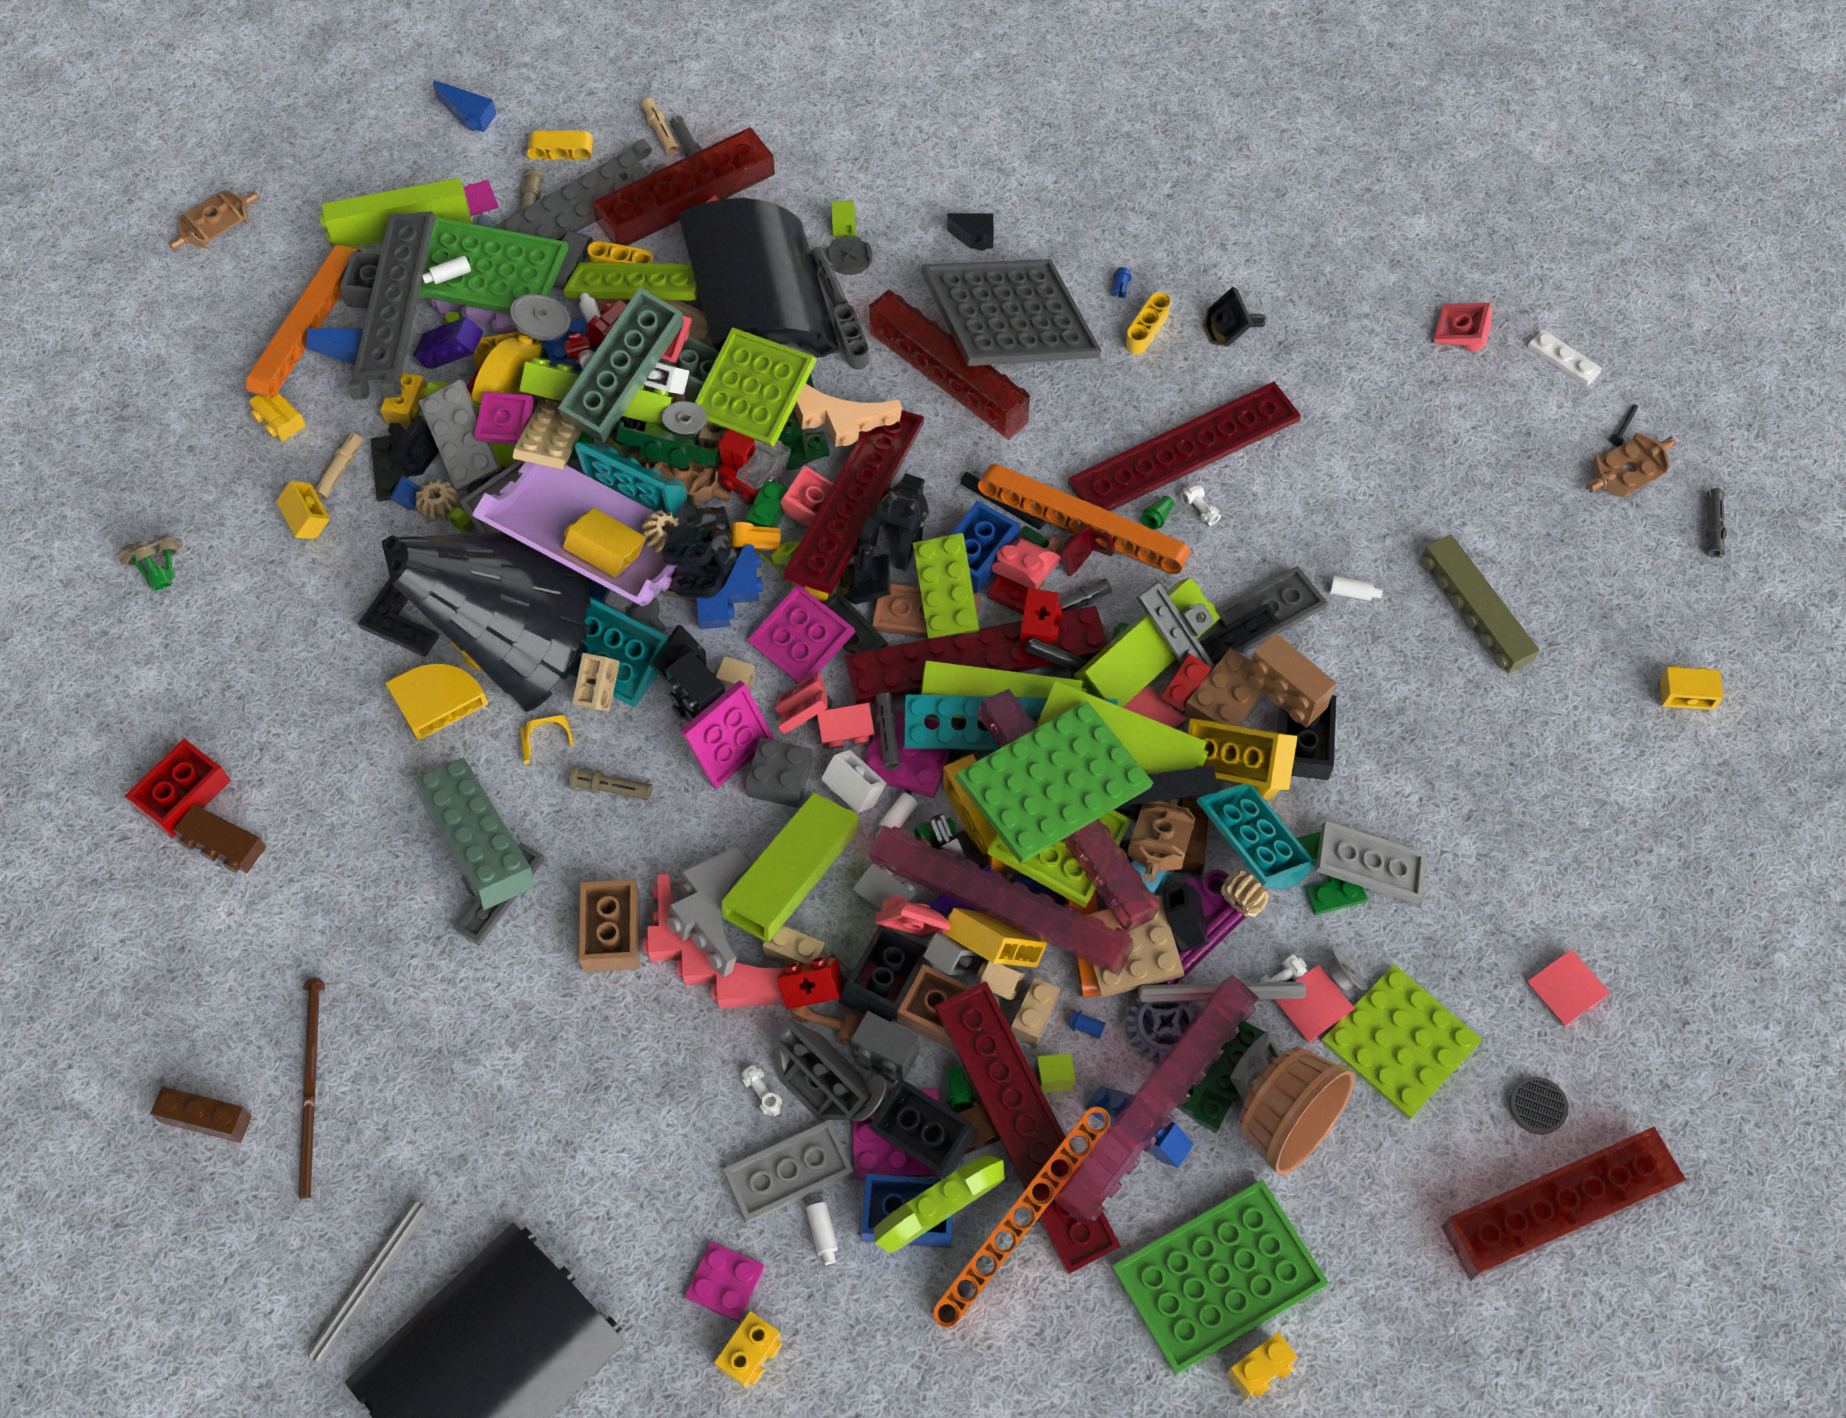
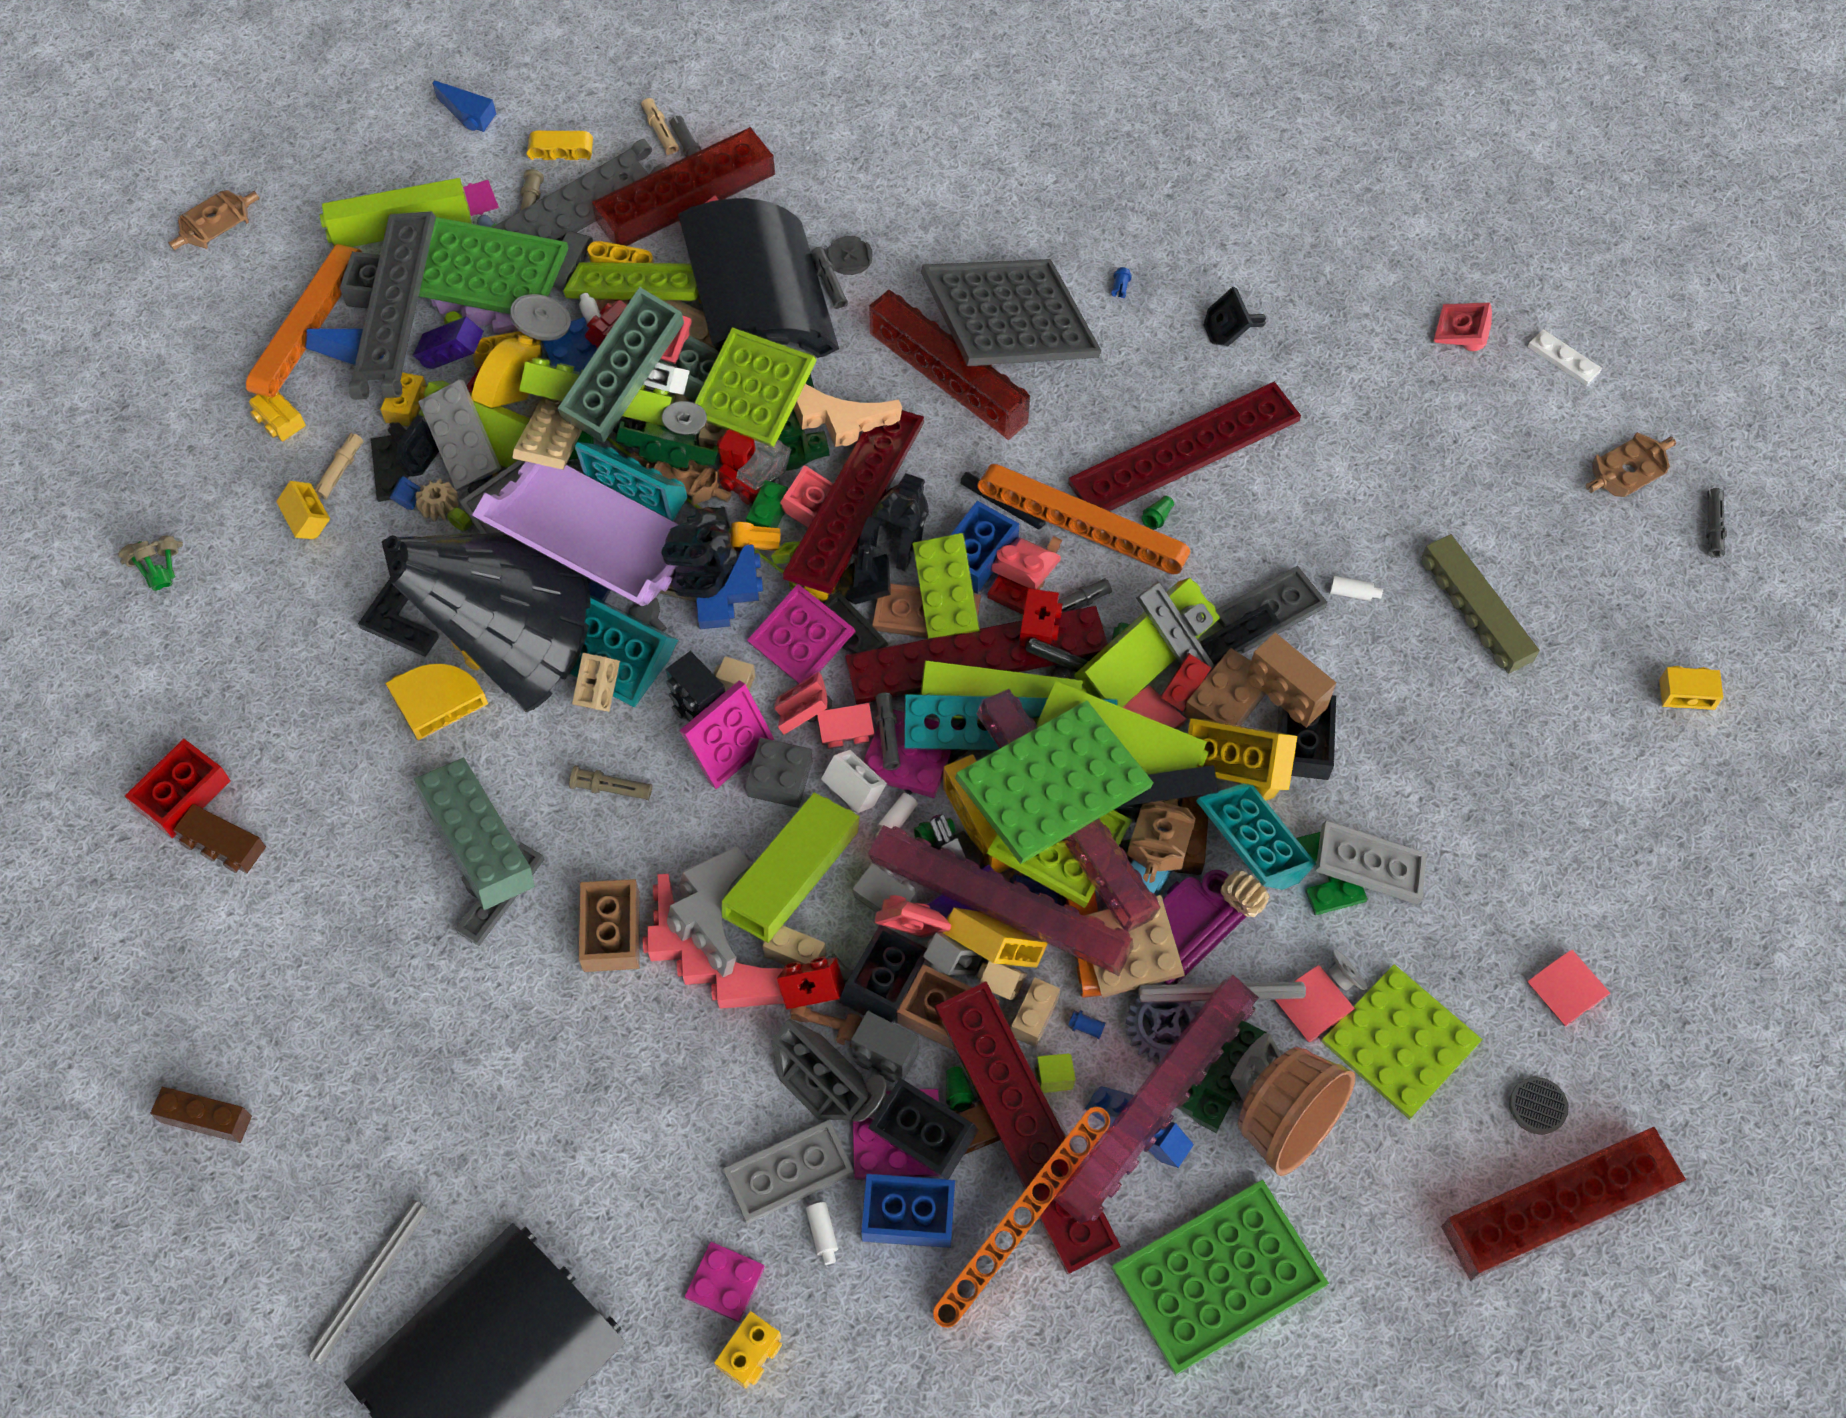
reddish brown bar [299,977,325,1199] -> none
white cylinder [422,255,471,285] -> none
dark pink plate [474,392,534,444] -> none
yellow helmet [520,715,574,764] -> none
yellow brick [563,508,646,578] -> none
red gear [564,332,591,364] -> none
white cylinder [579,350,595,370] -> none
tan gear [641,510,680,553] -> none
black piece [649,625,707,682] -> none
white bar [741,1065,782,1117] -> none
lime panel [831,201,856,237] -> none
dark grey beam [833,304,869,370] -> none
lime brick [874,1155,1004,1253] -> none
black slope [947,213,994,251] -> none
dark green tile [1020,526,1049,549] -> none
dark red piece [1060,525,1115,576] -> none
yellow beam [1125,292,1171,354] -> none
black slope [1162,882,1209,952] -> none
white bar [1180,484,1221,526] -> none
yellow brick [1227,1331,1298,1400] -> none
white bar [1259,954,1308,983] -> none
black piece [1609,404,1638,447] -> none

